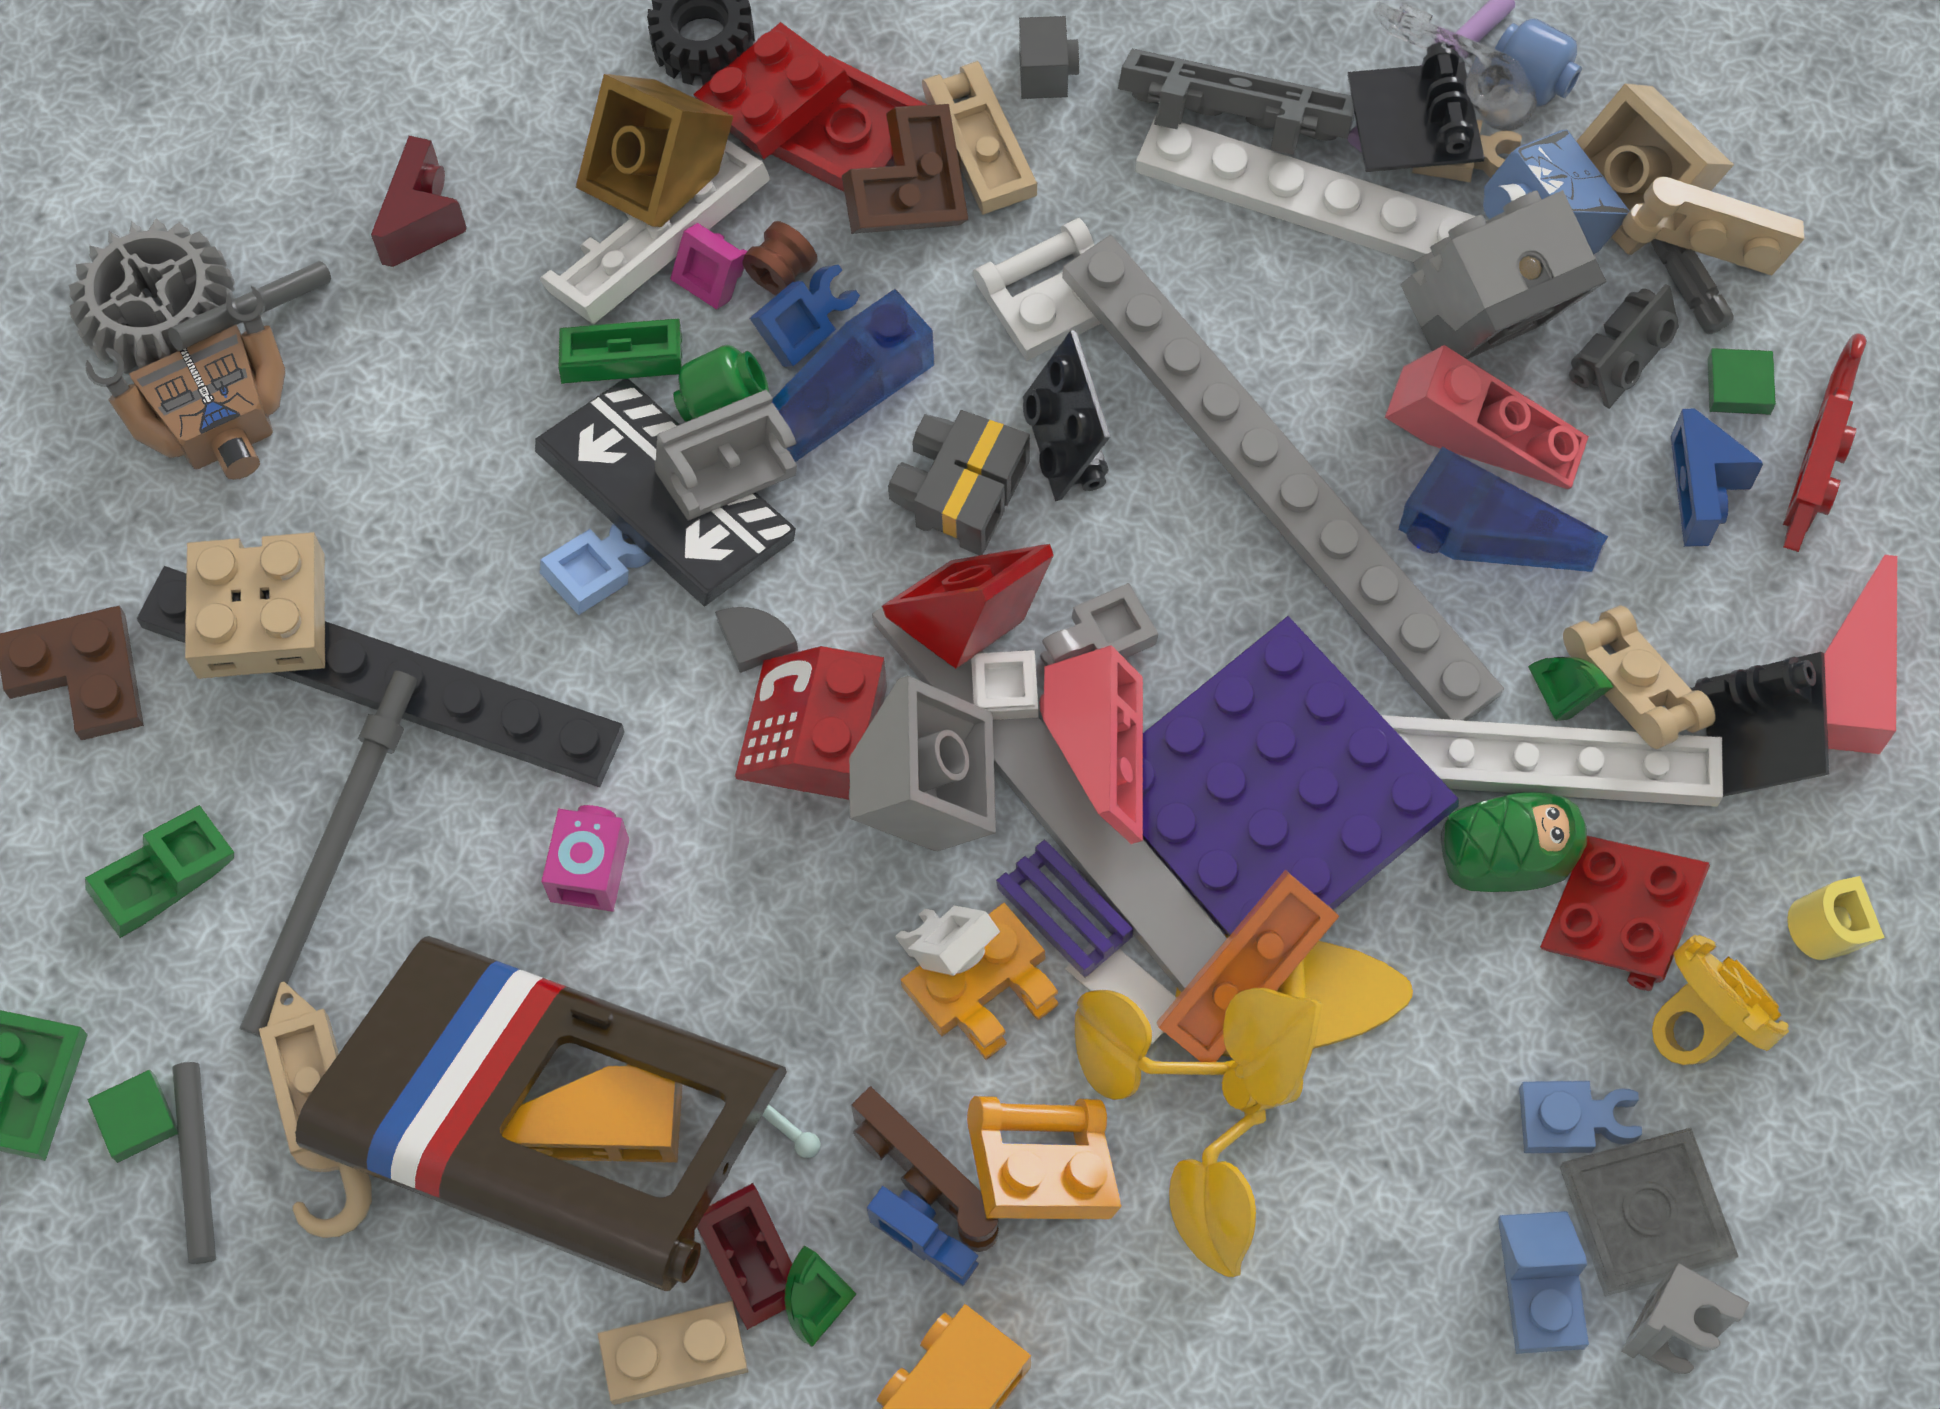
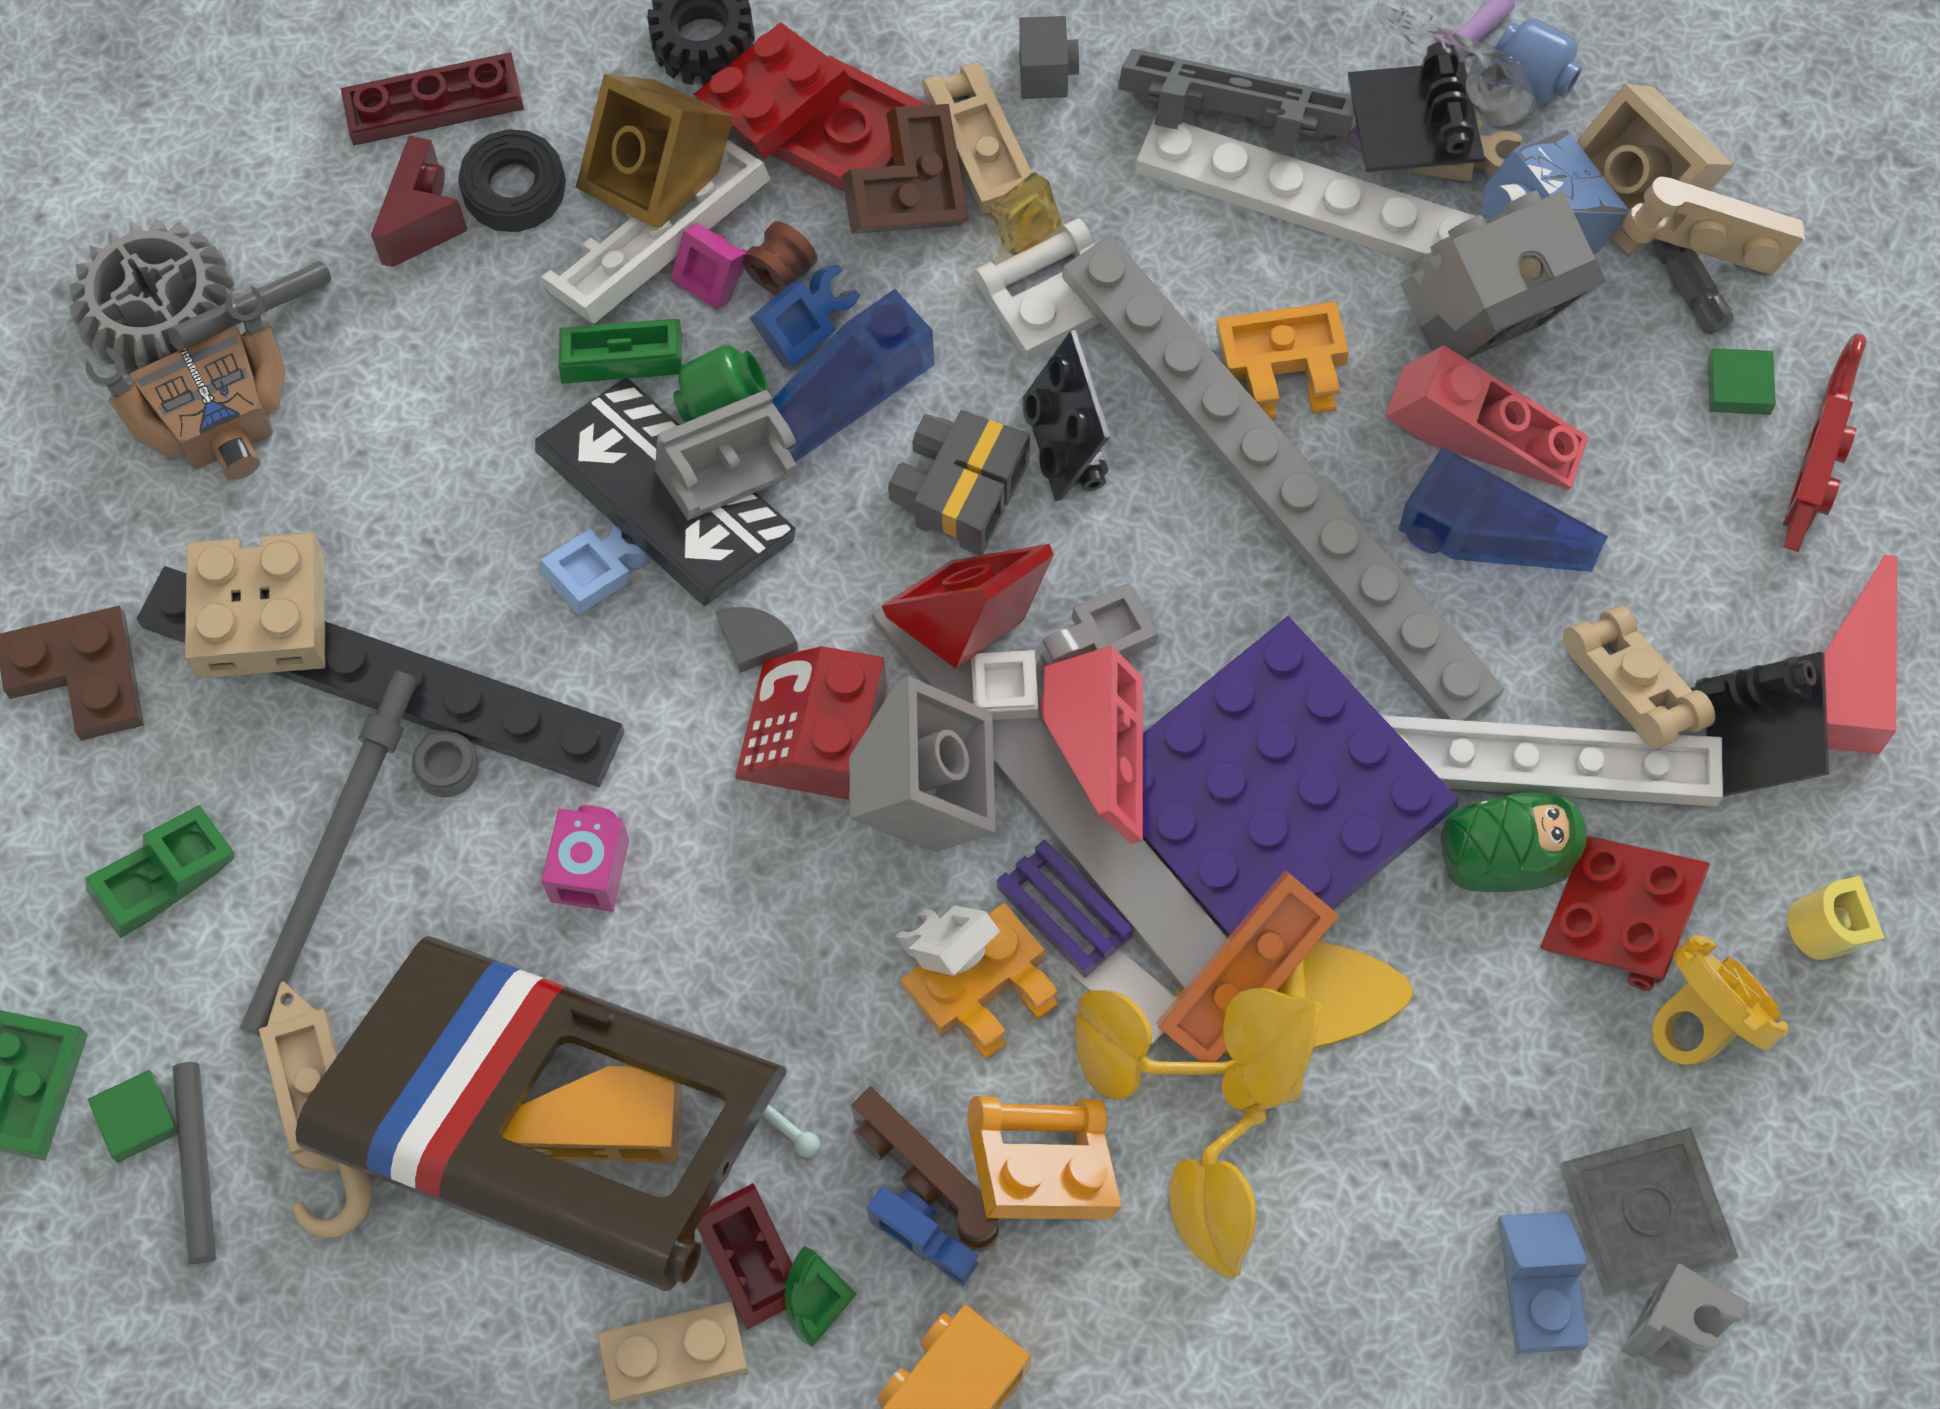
medium blue plate [1519,1081,1642,1153] -> none
green tile [1528,657,1613,721] -> none
dark grey hinge [1569,284,1679,409] -> none
blue slope [1670,408,1763,547] -> none
none -> dark red tile [340,52,524,146]
none -> dark grey tile [412,731,479,797]
none -> black tyre [458,129,566,232]
none -> clear yellow plate [990,172,1062,256]
none -> light orange plate [1216,301,1349,420]

